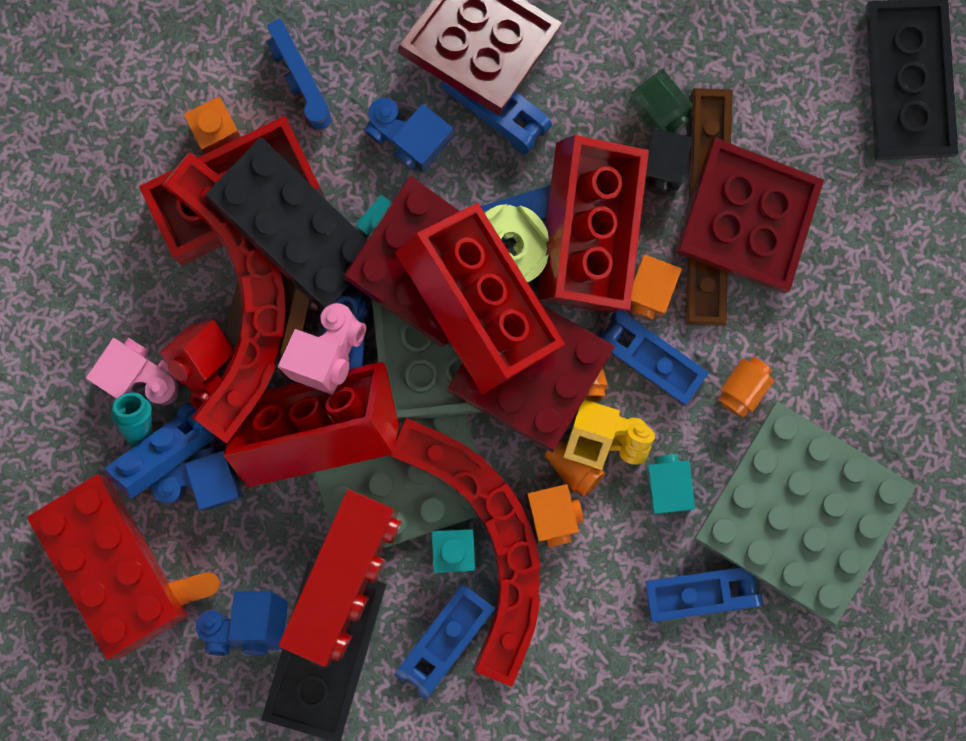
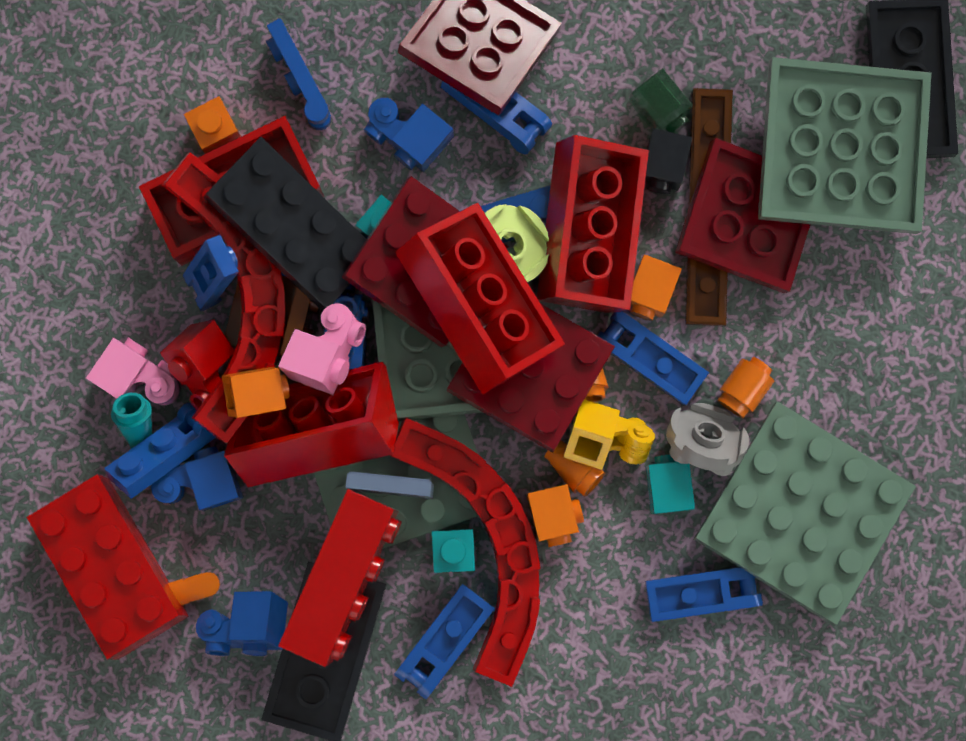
none -> blue plate [183,235,239,311]
none -> orange brick [222,367,289,418]
none -> sand blue tile [345,471,434,499]
none -> light grey plate [666,403,749,476]
none -> sand green plate [758,57,931,234]

